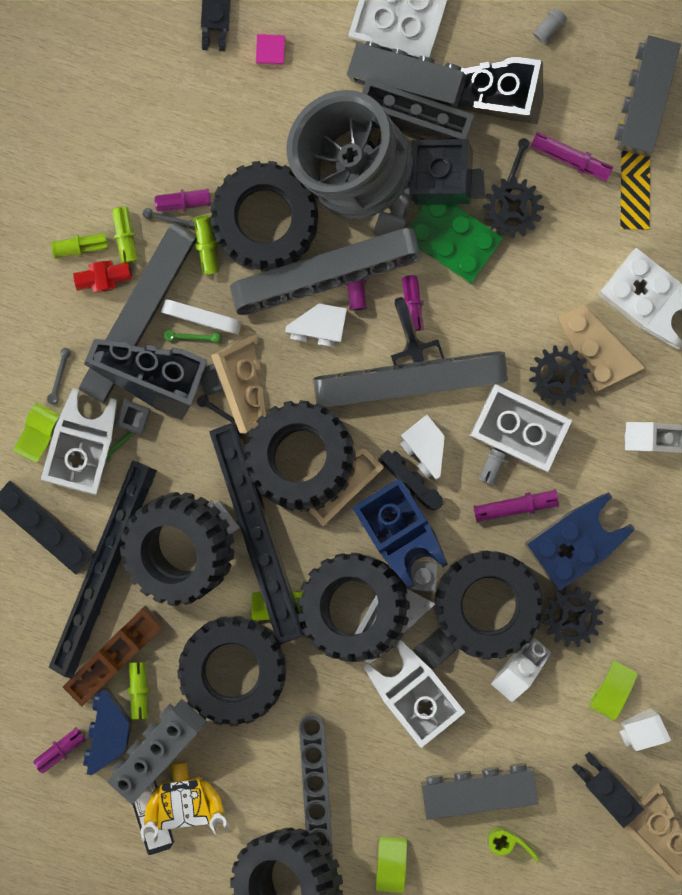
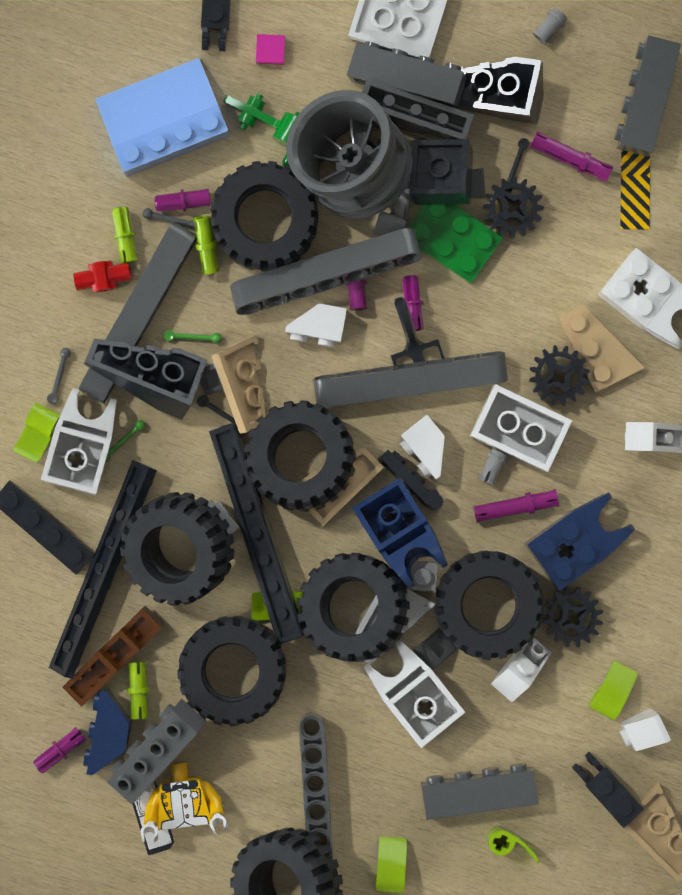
lime axle [51,233,108,259] -> none
dark grey slope [114,399,151,435] -> none
white beam [160,299,242,335] -> none
none -> light blue slope [96,58,230,177]
none -> green piece [223,93,300,167]

